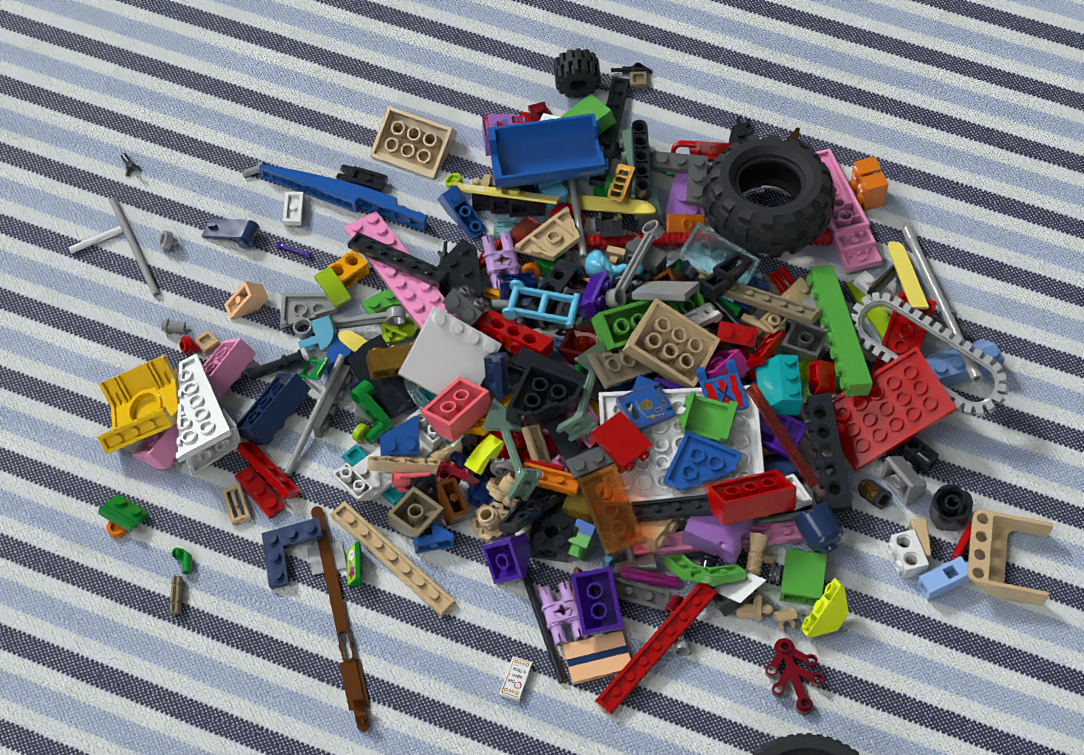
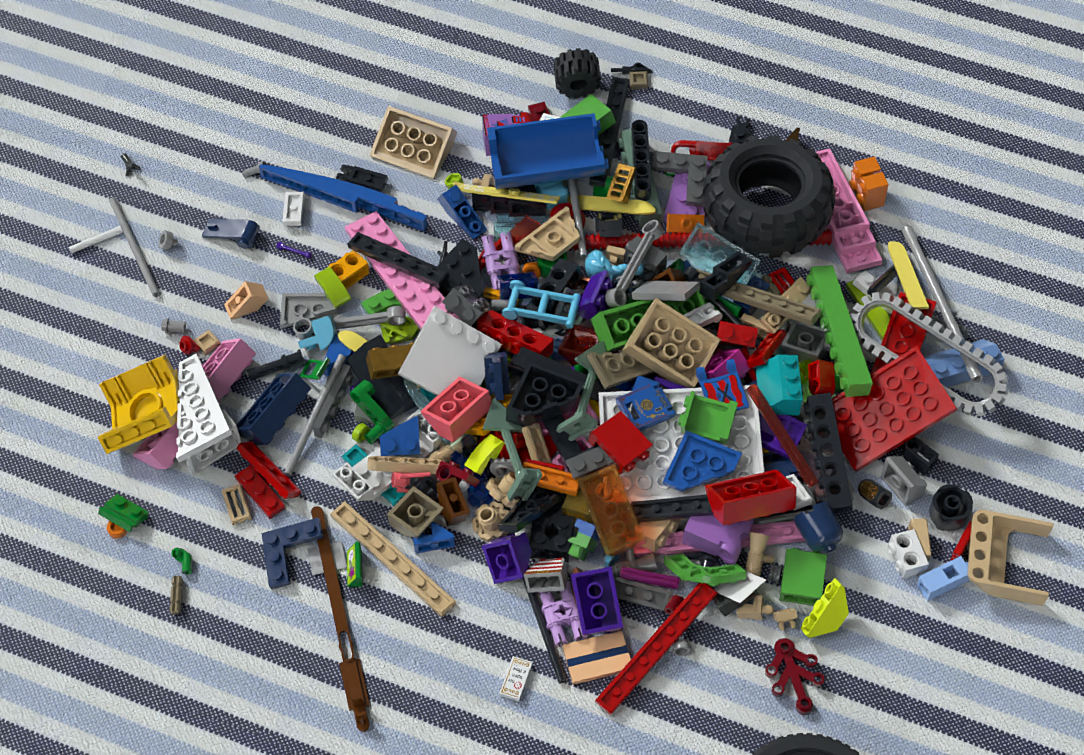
none -> light grey torso [524,557,568,593]

